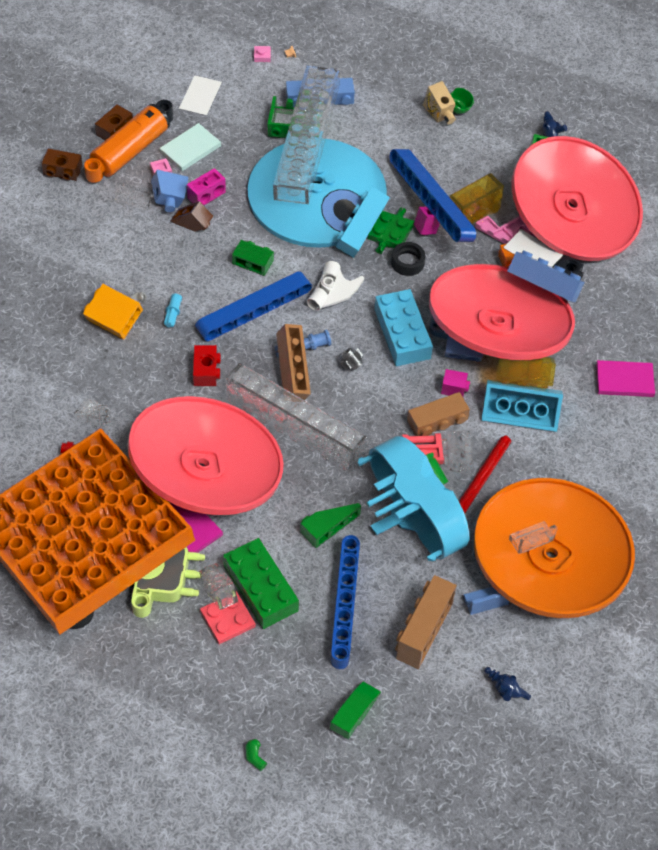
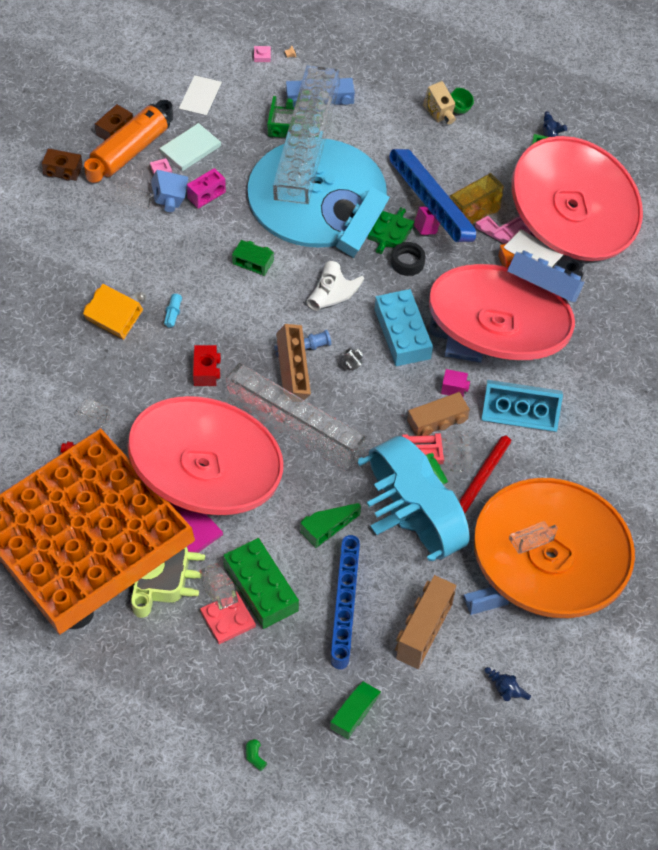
reddish brown slope [170,201,213,232] -> none
blue beam [195,271,312,341] -> none
clear yellow brick [495,357,556,389] -> none
dark pink tile [596,360,655,397] -> none

